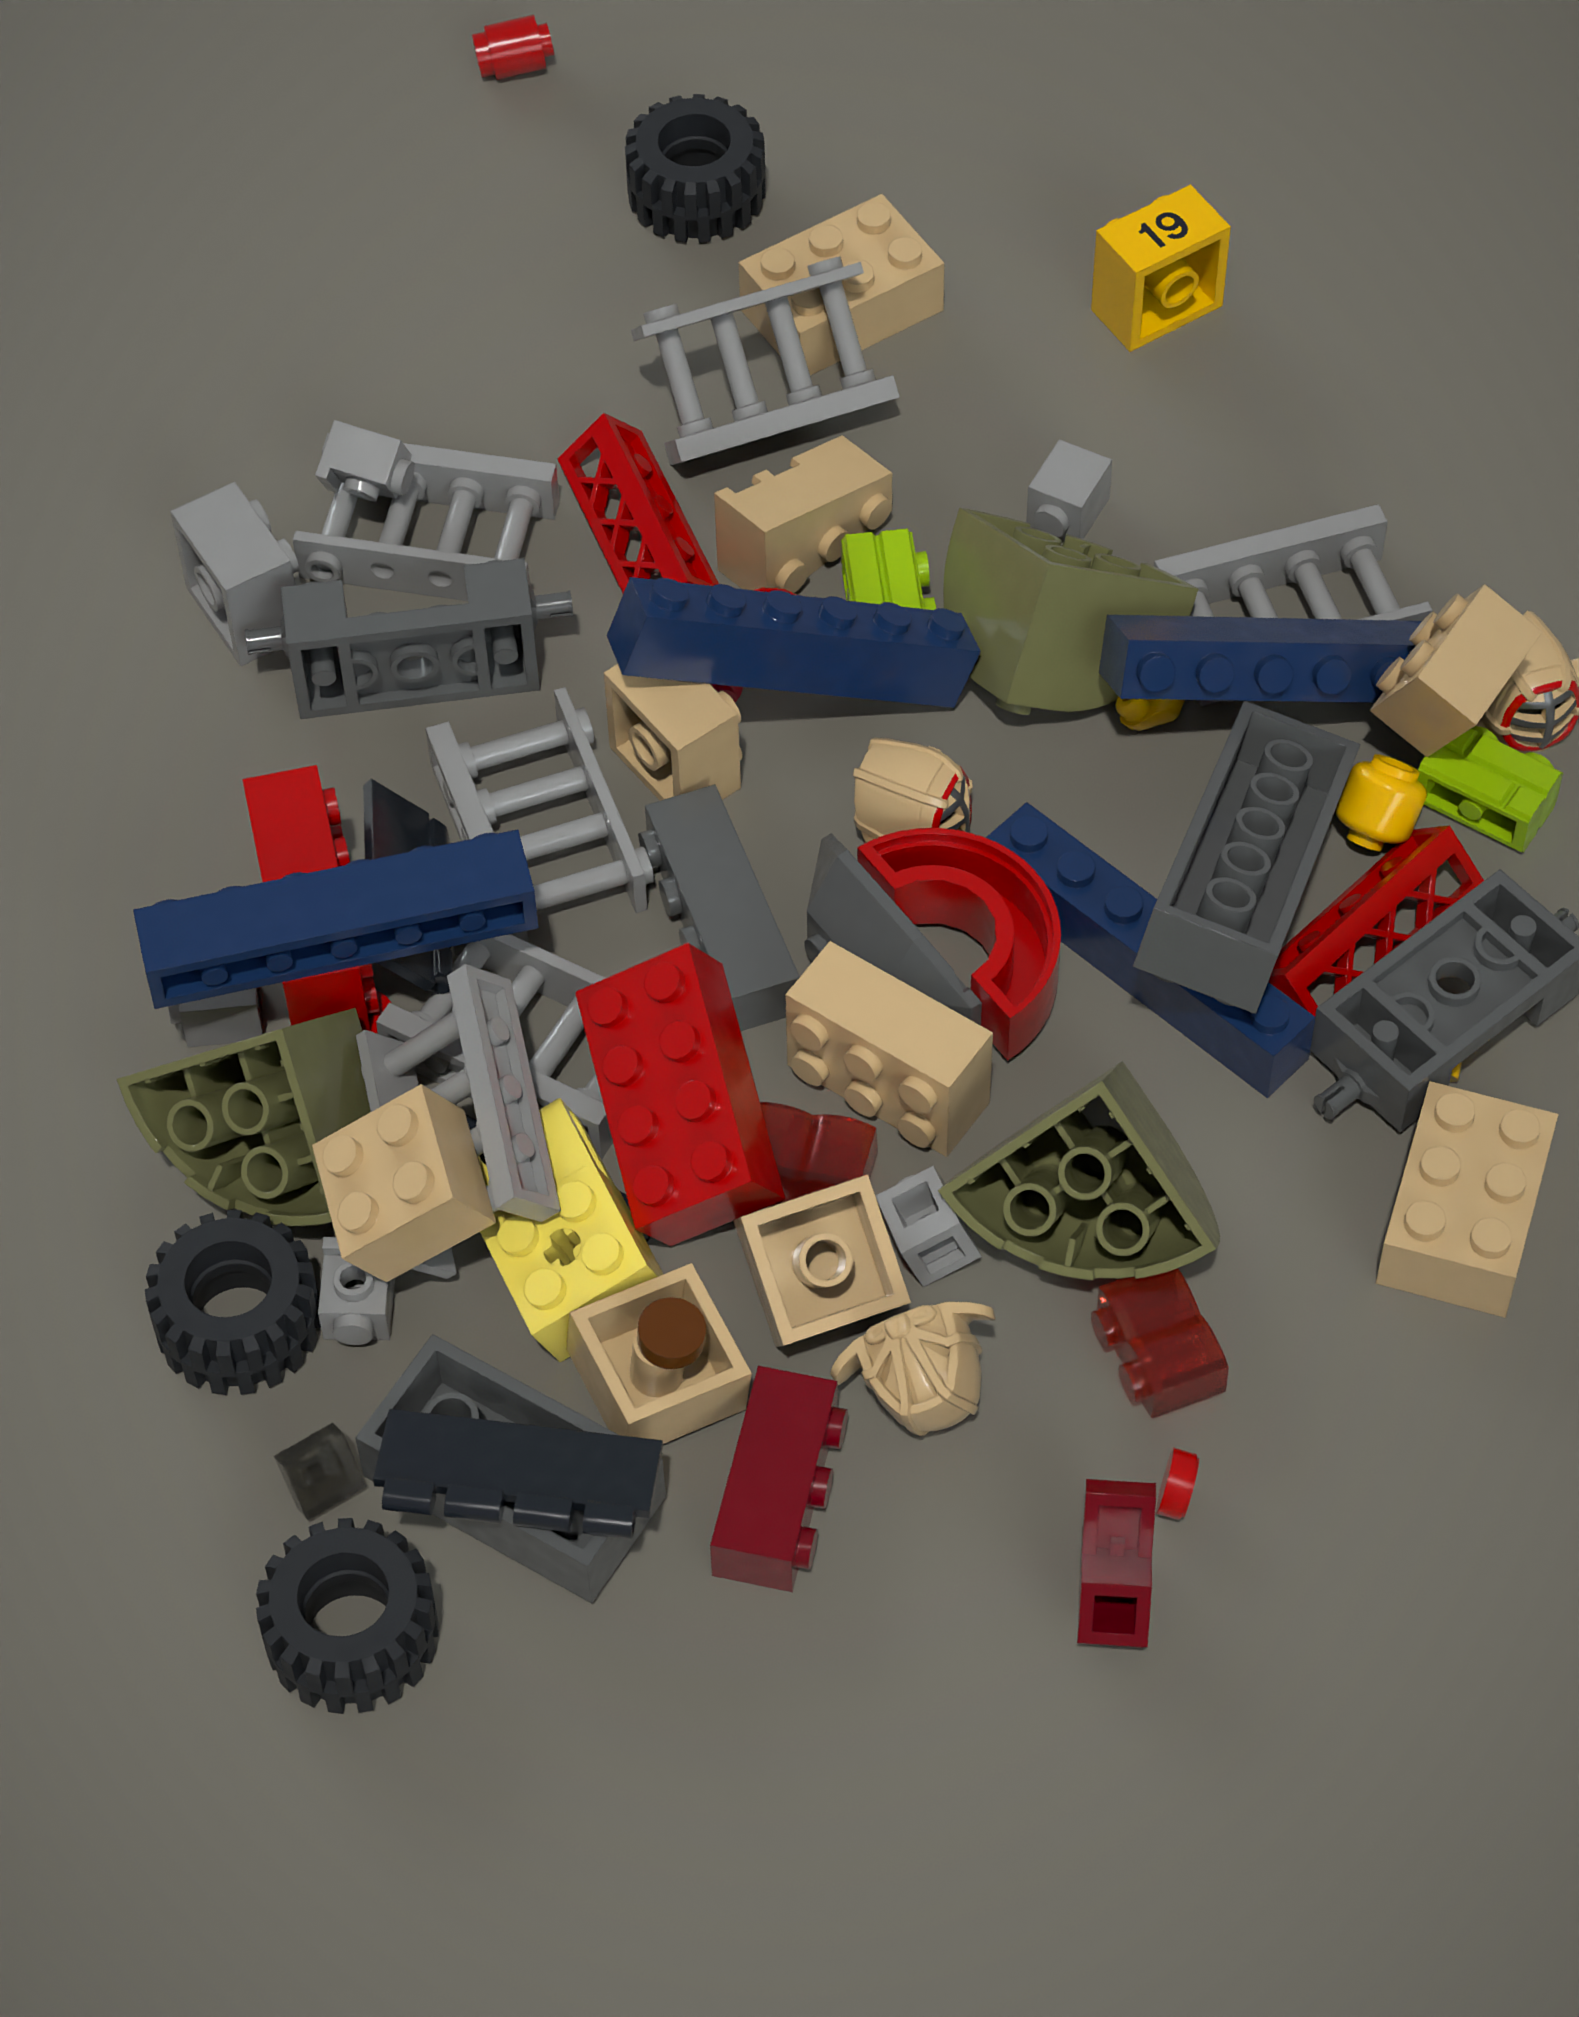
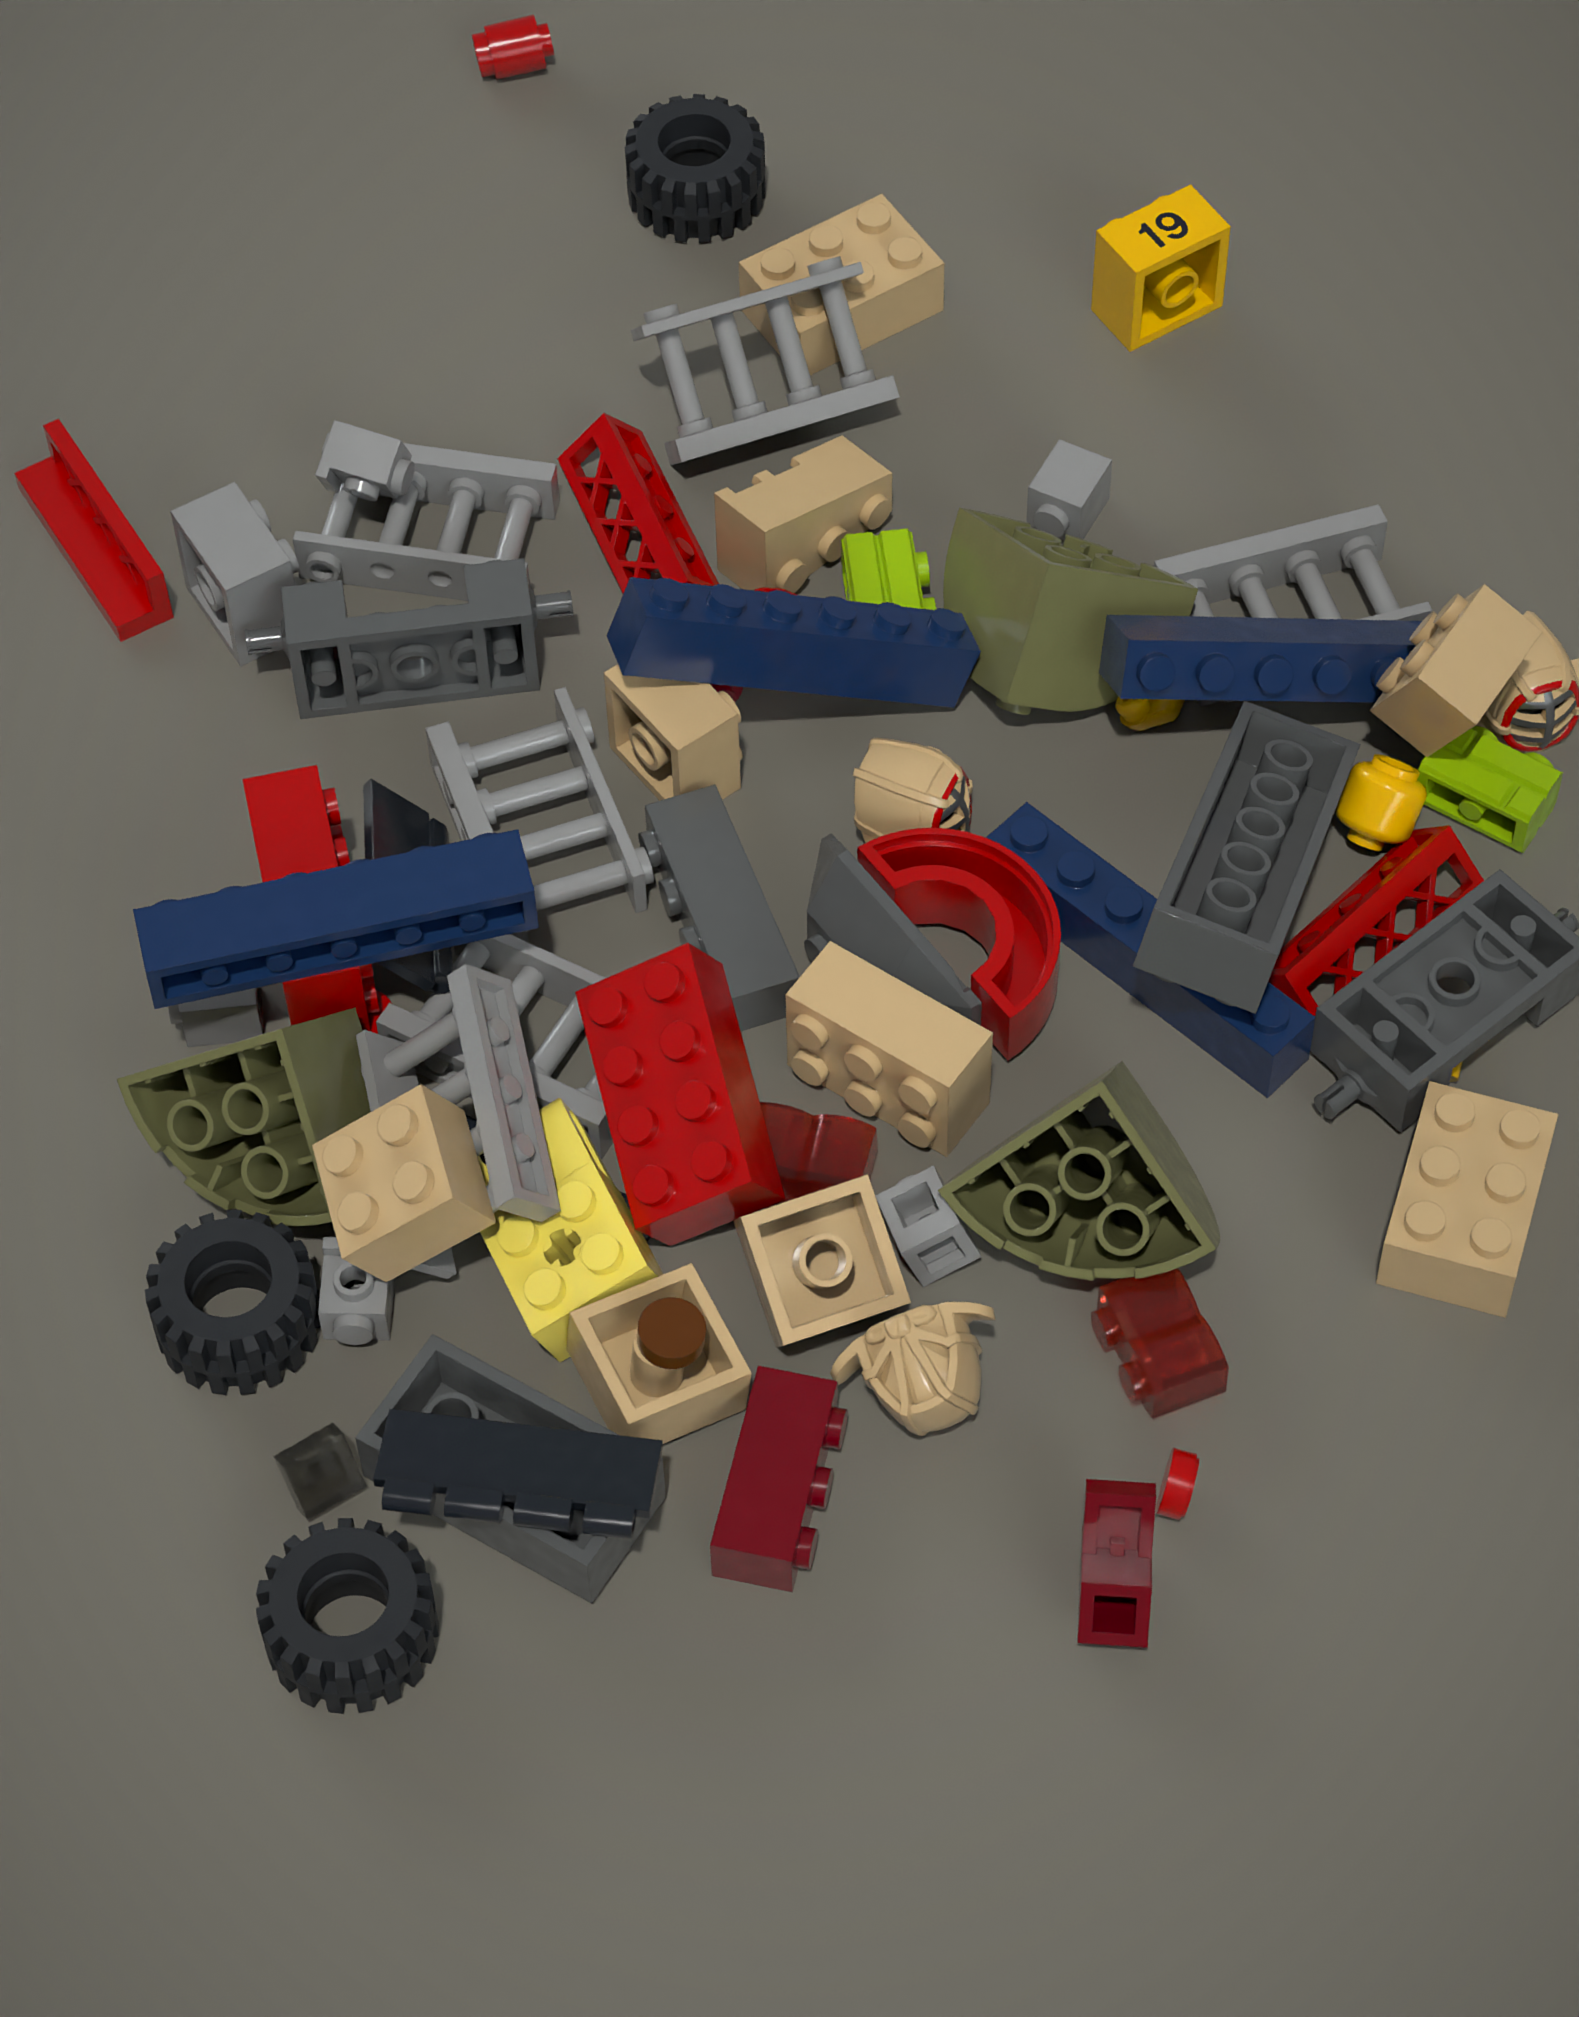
none -> red fence [14,418,174,642]

